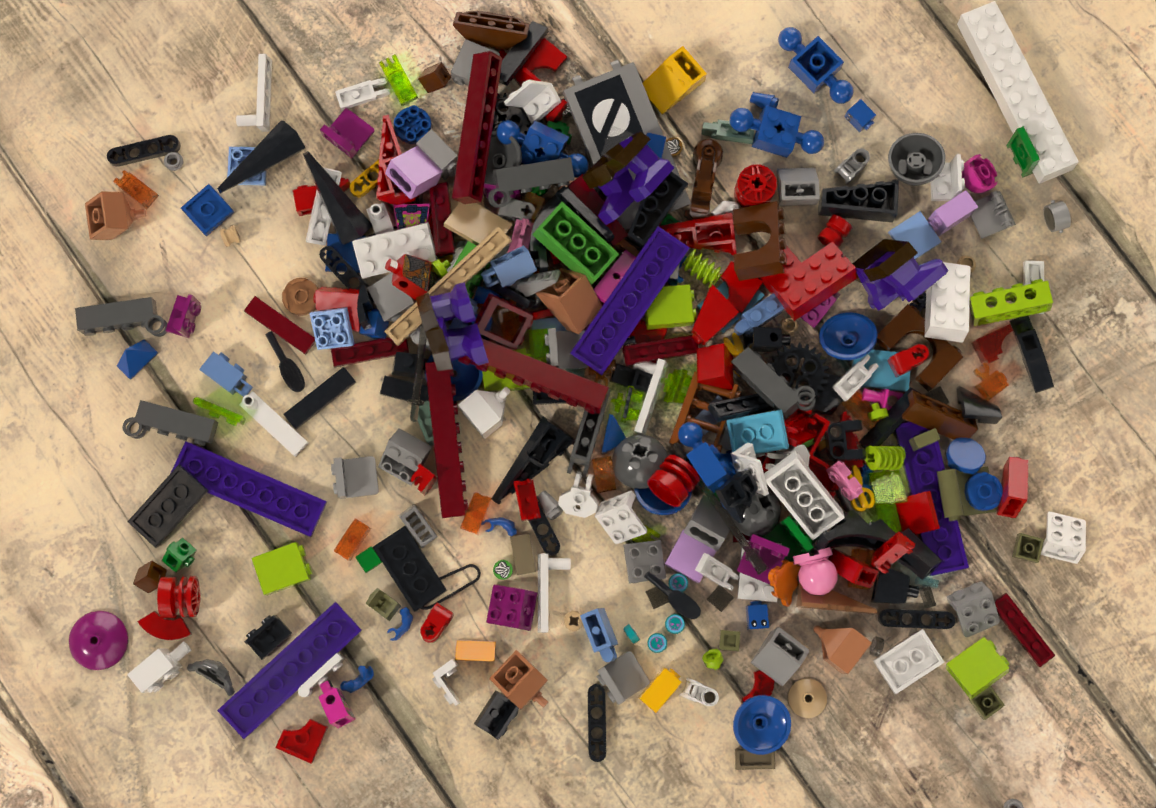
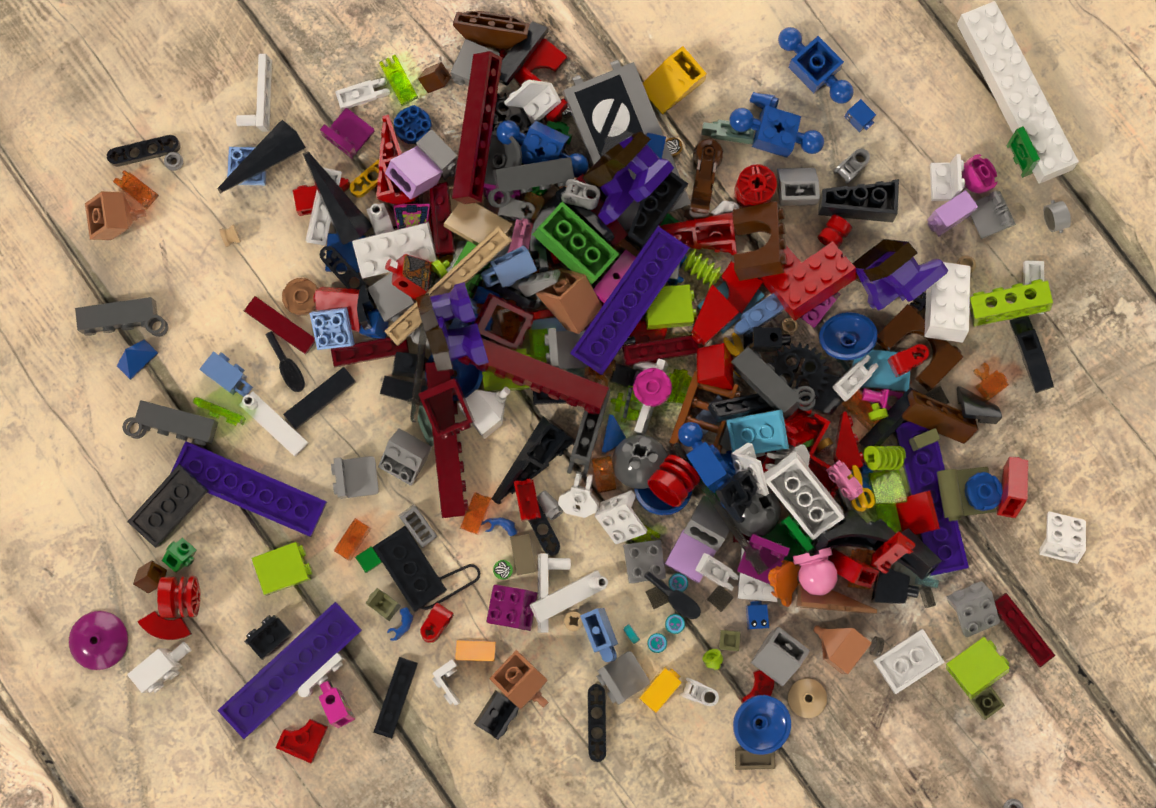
magenta bracket [165,294,201,338] -> none
blue tile [181,184,234,236] -> none
dark grey piece [187,659,235,696] -> none
blue piece [340,666,374,693] -> none
red hinge [411,463,438,496] -> none
black piece [825,420,866,461] -> none
black beam [878,609,955,629] -> none
dark grey piece [888,133,946,186] -> none
light blue tile [888,211,942,259] -> none
tile [946,437,986,475] -> none
clear red arch [971,324,1013,364] -> none
olive piece [1012,533,1044,563] -> none
none -> black tile [373,657,418,739]
none -> dark red window [418,378,475,439]
none -> white piece [530,570,608,623]
none -> light grey piece [561,179,600,210]
none -> dark pink tile [633,368,672,407]

